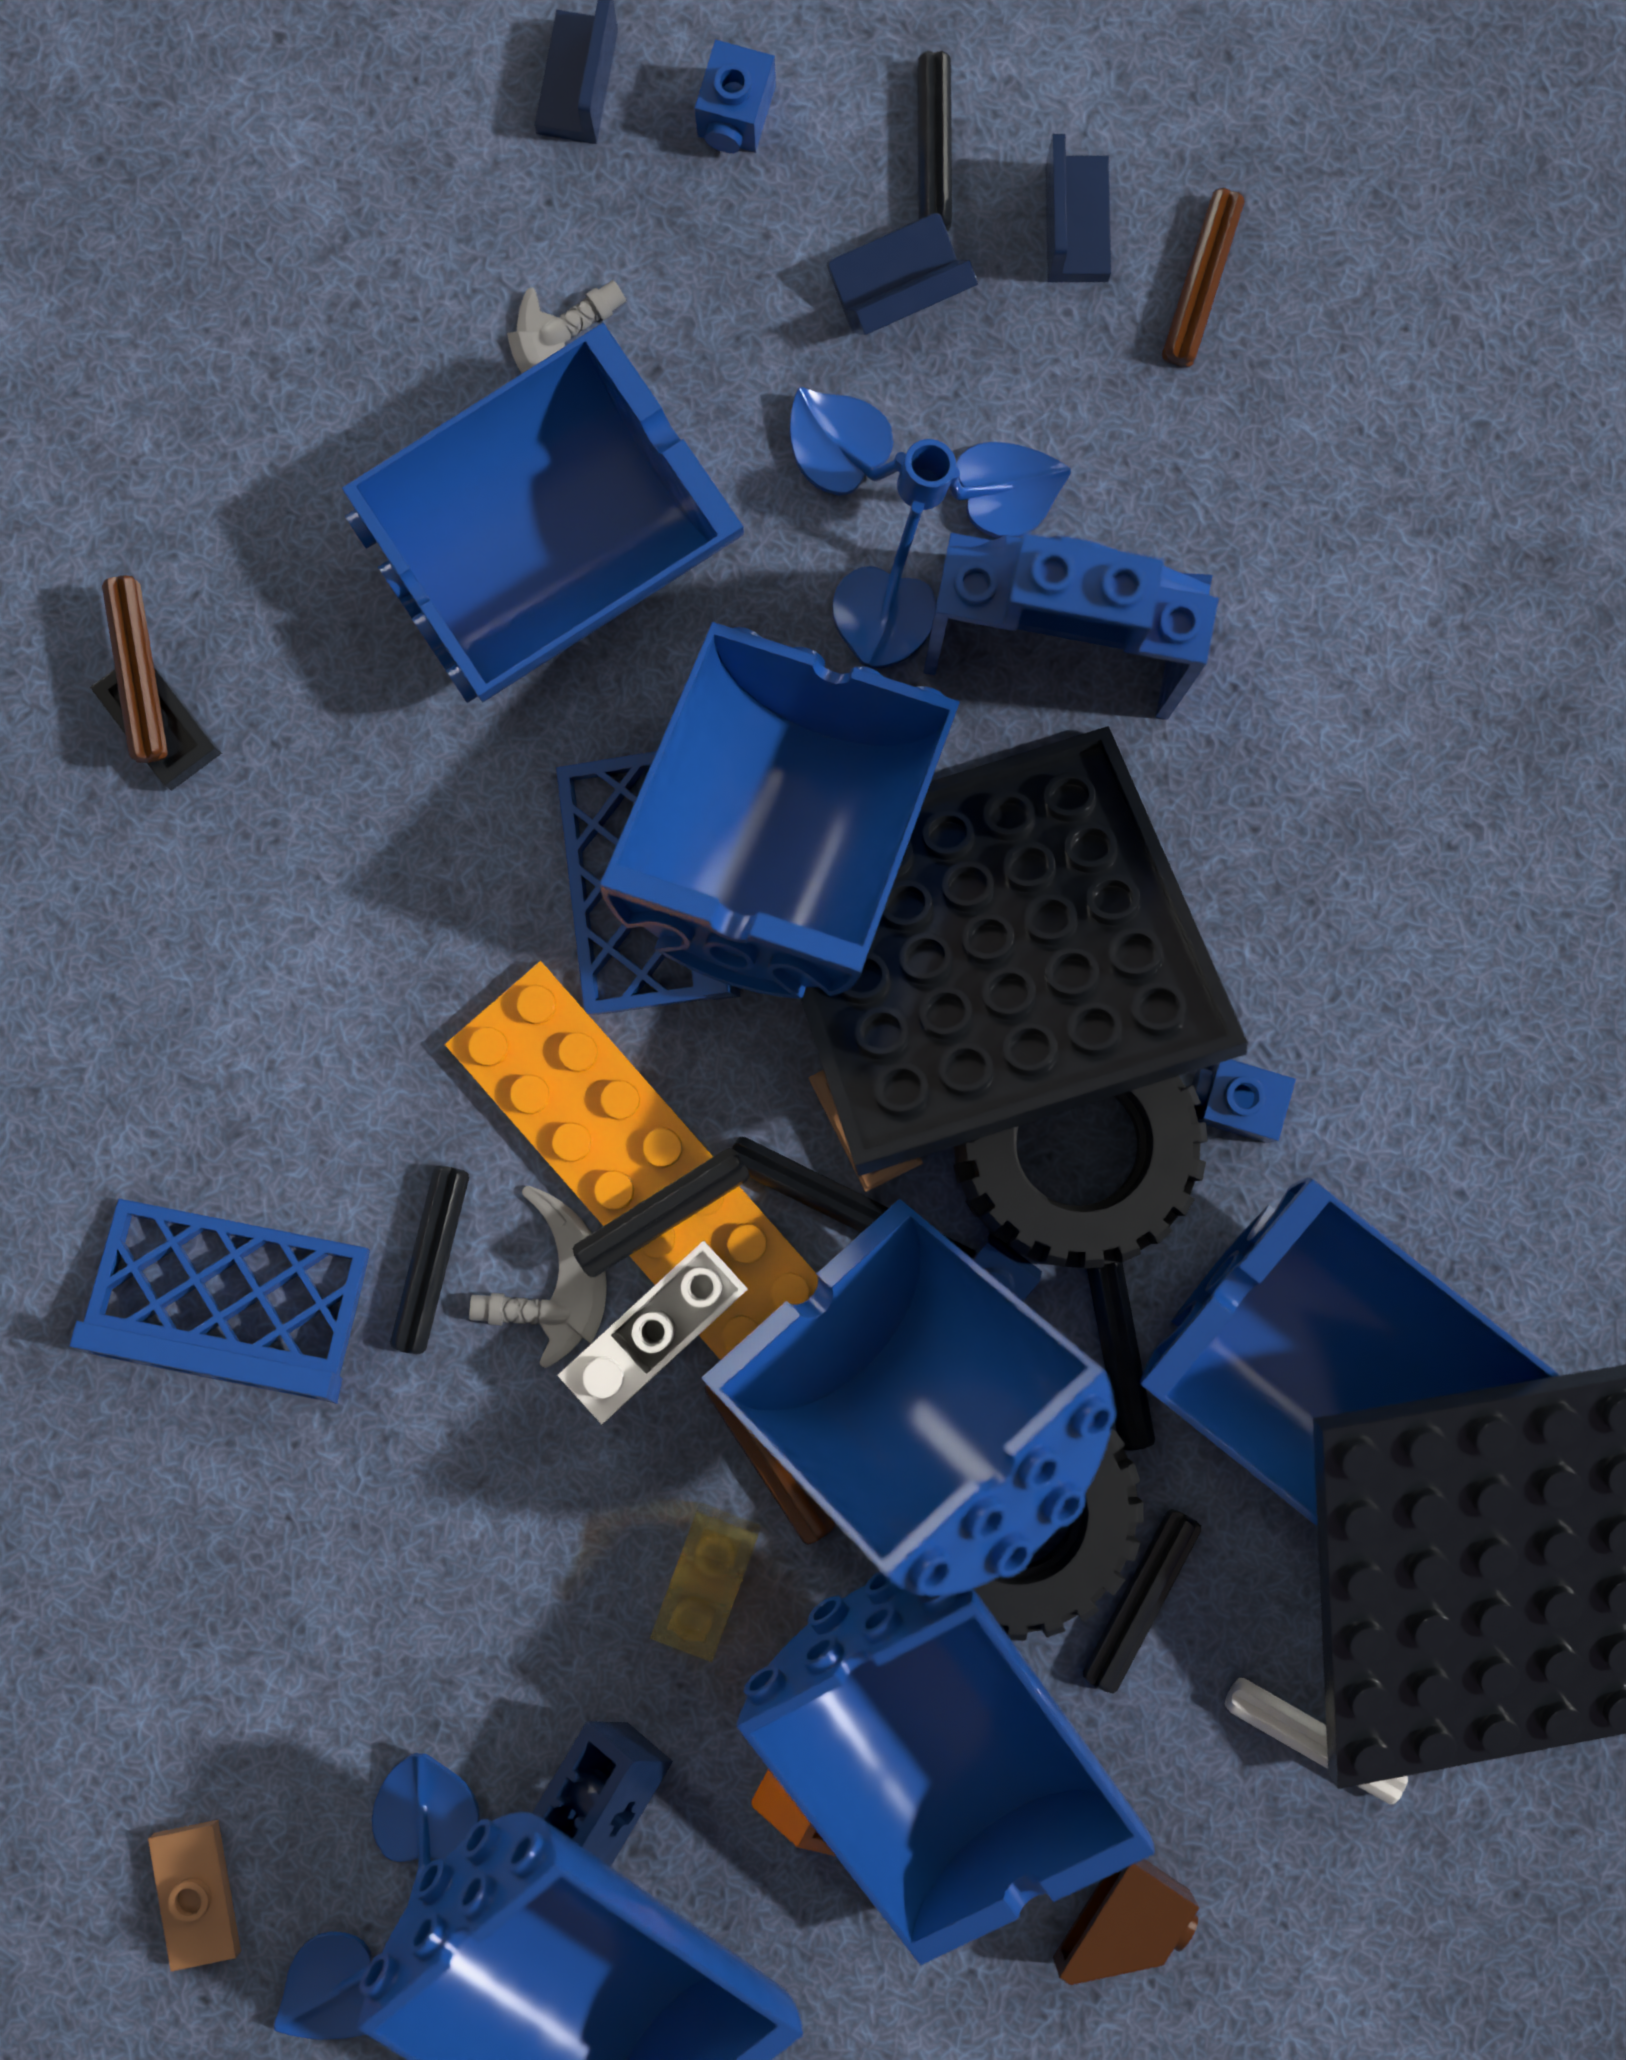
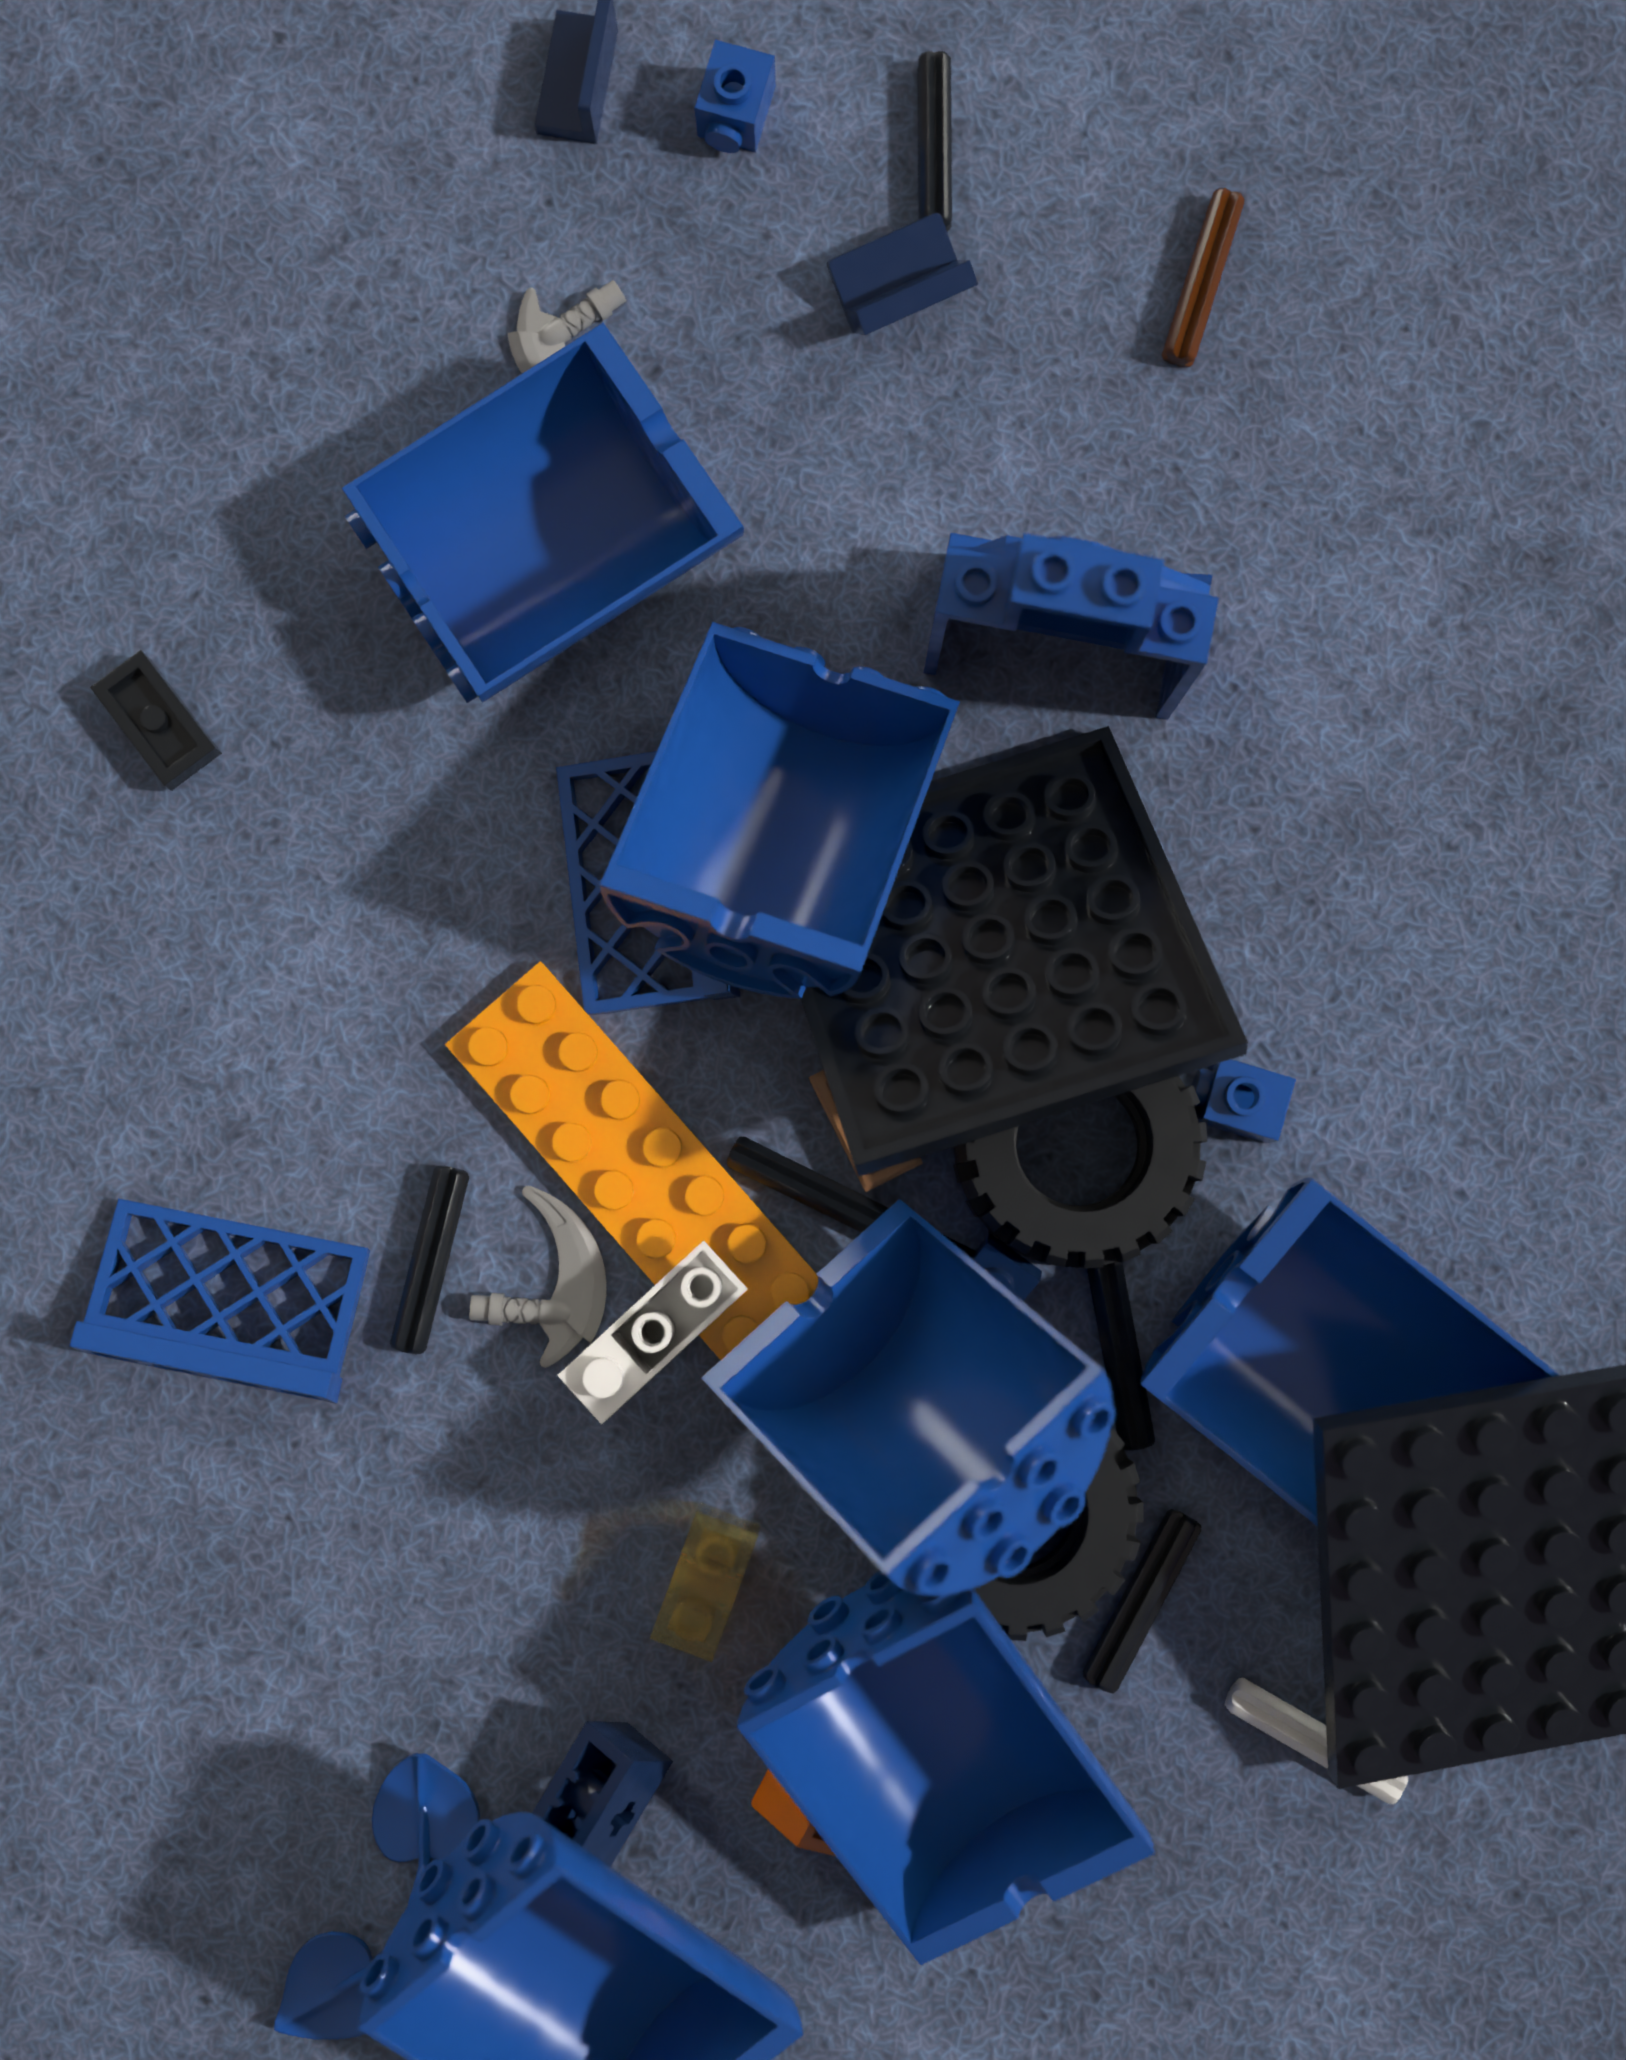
reddish brown axle [102,575,168,763] -> none
medium nougat plate [148,1820,241,1972] -> none
black axle [572,1148,750,1277] -> none
reddish brown axle [704,1385,835,1545] -> none
blue plant [789,387,1071,669] -> none
dark blue panel [1045,134,1111,283] -> none
reddish brown slope [1053,1859,1200,1985] -> none

